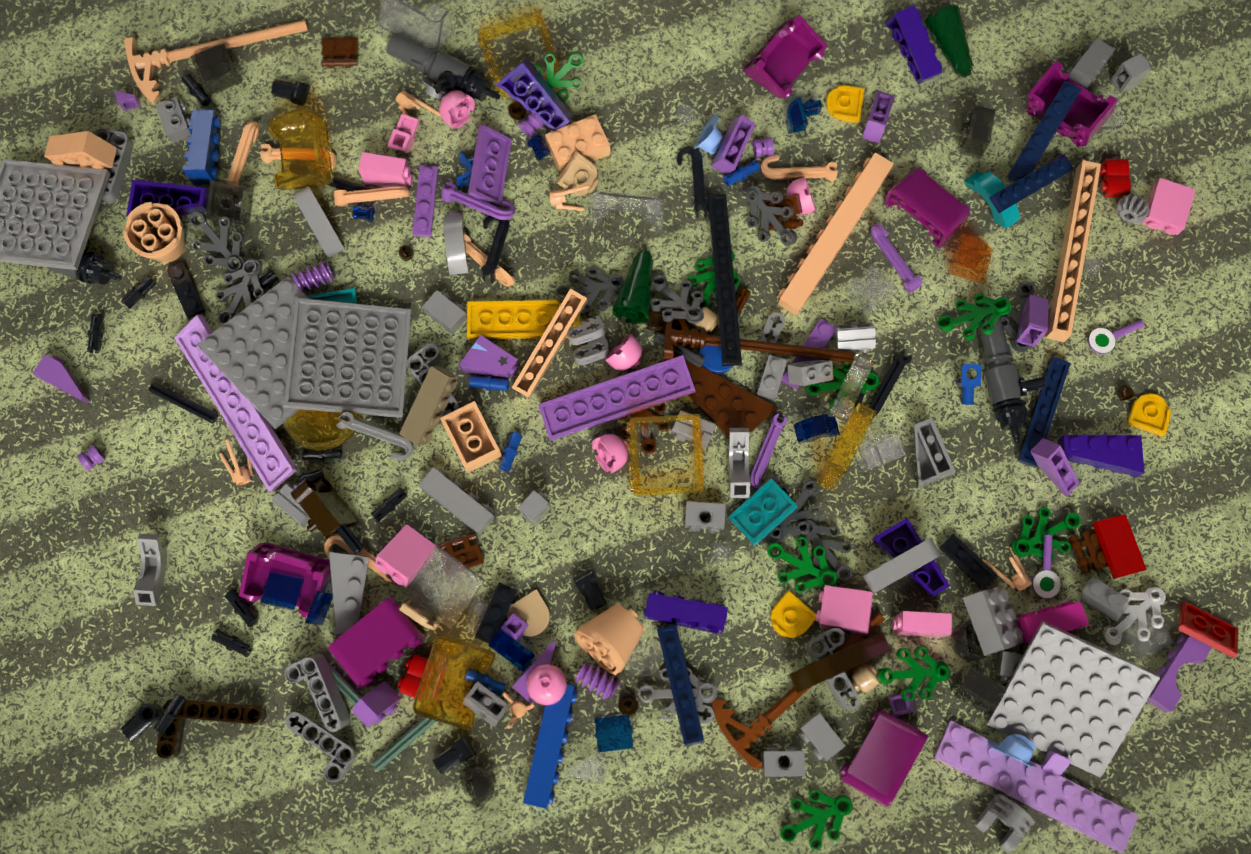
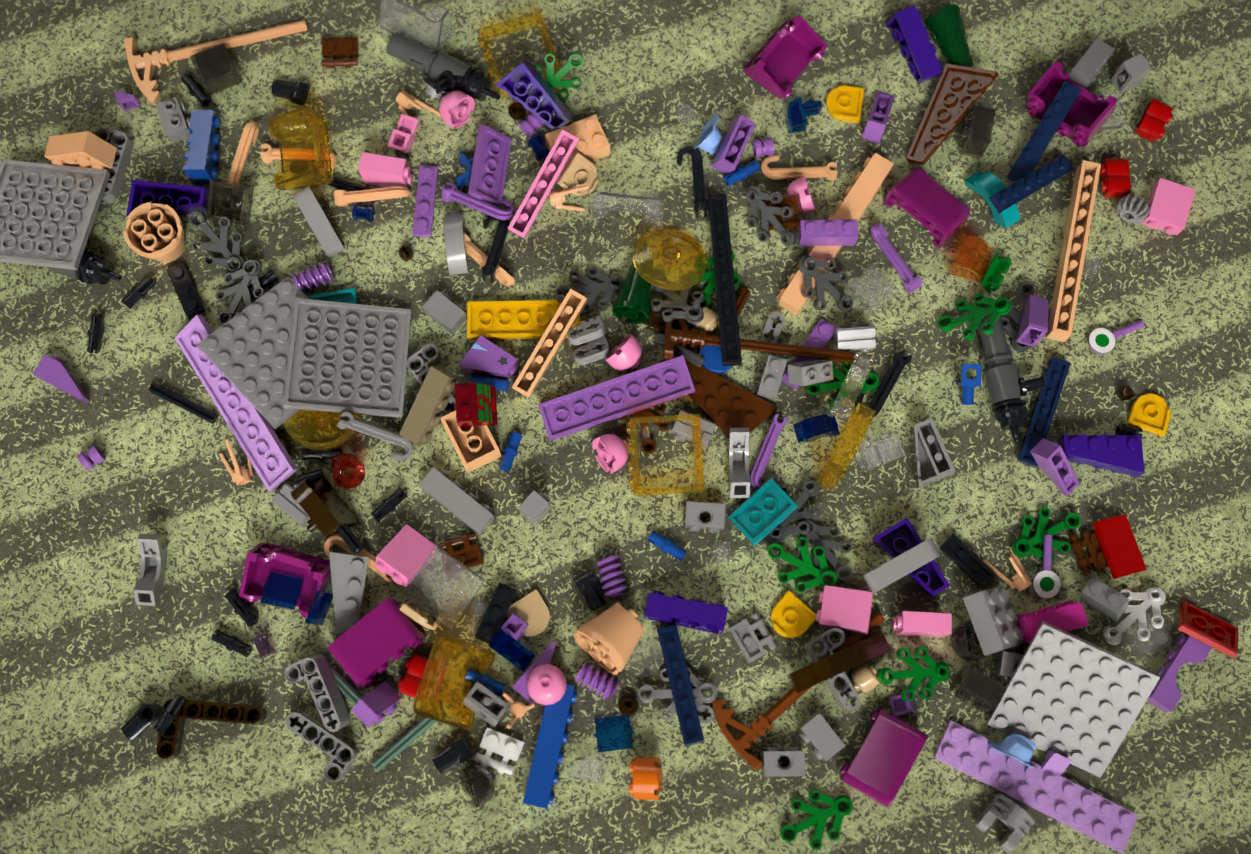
none -> clear purple bush [251,633,276,659]
none -> clear red piece [330,453,365,489]
none -> dark red slope [454,382,498,428]
none -> white plate [474,728,525,775]
none -> bright pink brick [508,129,580,238]
none -> medium lavender piece [597,555,628,599]
none -> orange brick [629,757,662,800]
none -> clear yellow dish [633,228,707,290]
none -> blue pin [647,531,687,561]
none -> light grey plate [729,612,777,664]
none -> medium lavender brick [798,219,858,246]
none -> dark grey plant [798,255,853,310]
none -> reddish brown wing [906,64,998,165]
none -> green hinge [980,253,1012,294]
none -> black pin [1115,423,1143,436]
none -> red brick [1134,98,1173,143]

